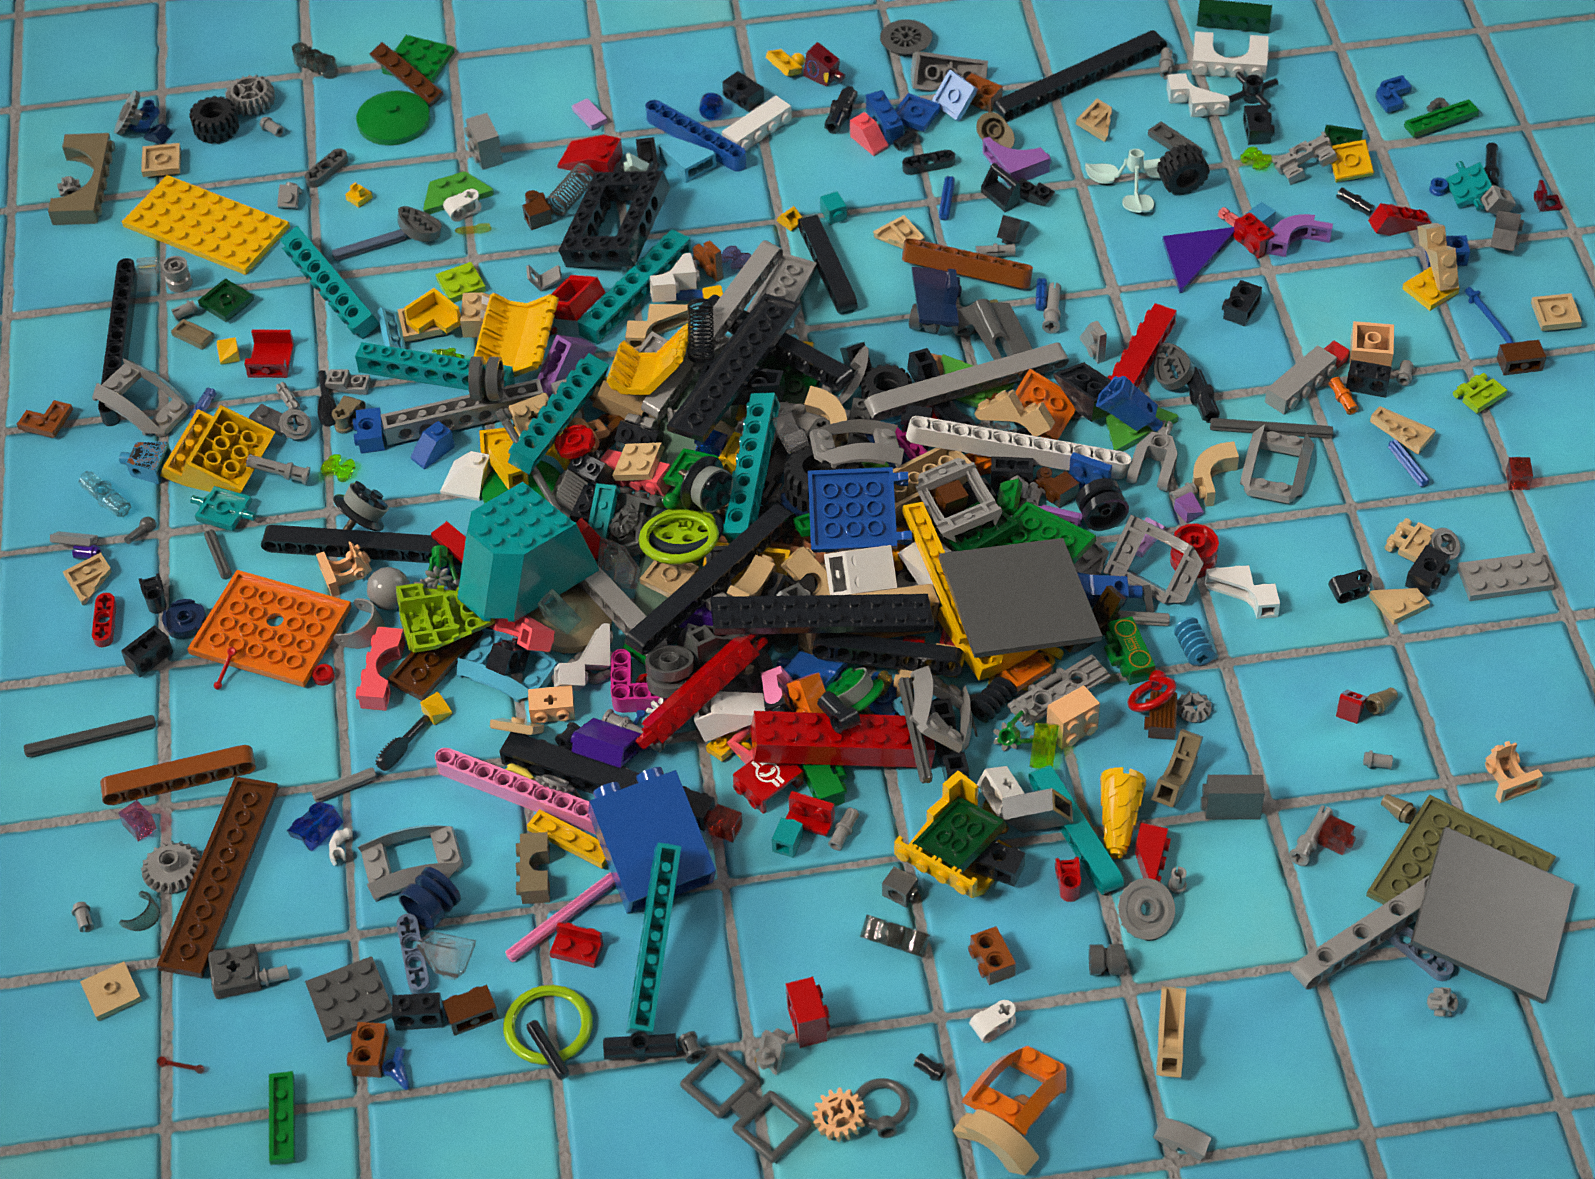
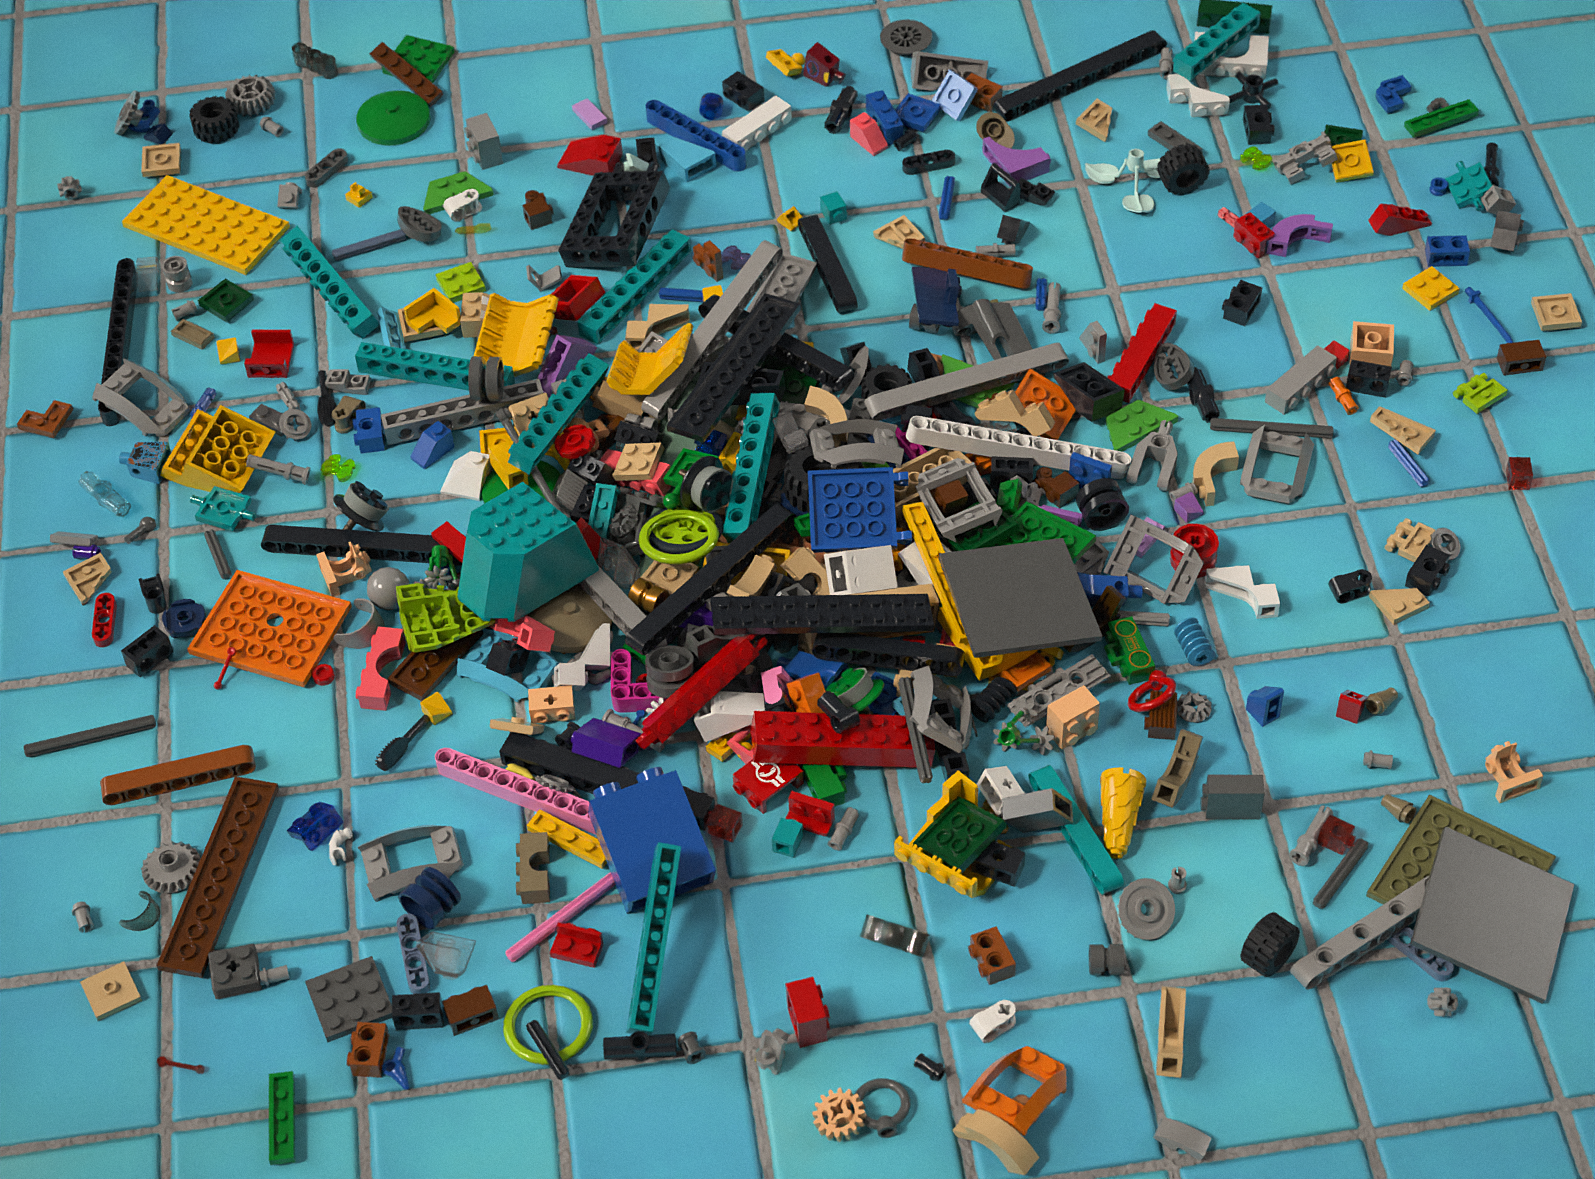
dark tan arch [48,133,115,225] -> none
clear pink brick [118,800,157,841] -> none
light grey axle [312,767,377,803] -> none
clear neon green piece [432,348,465,359] -> none
clear light blue slope [537,589,582,635] -> none
dark grey piece [546,163,595,216] -> none
white arch [650,253,700,303] -> none
dark grey bar [680,1047,811,1163] -> none
black piece [687,298,714,364] -> none
clear yellow arm [875,670,893,700] -> none
dark grey brick [882,866,919,908] -> none
clear neon green tile [1029,722,1059,768] -> none
red piece [1055,857,1081,902] -> none
blue piece [1096,376,1163,432] -> none
red slope [1135,823,1171,883] -> none
dark grey piece [1143,584,1154,612] -> none
dark purple tile [1162,227,1234,293] -> none
black pin [1336,187,1375,216] -> none
tan arch [1418,223,1459,291] -> none
light grey plate [1457,552,1555,601] -> none
dark red bracket [1534,180,1562,212] -> none
none -> pearl gold wheel [628,577,669,613]
none -> teal brick [1173,3,1260,81]
none -> black tyre [1240,912,1300,977]
none -> blue slope [1246,686,1284,727]
none -> dark grey axle [1313,838,1368,909]

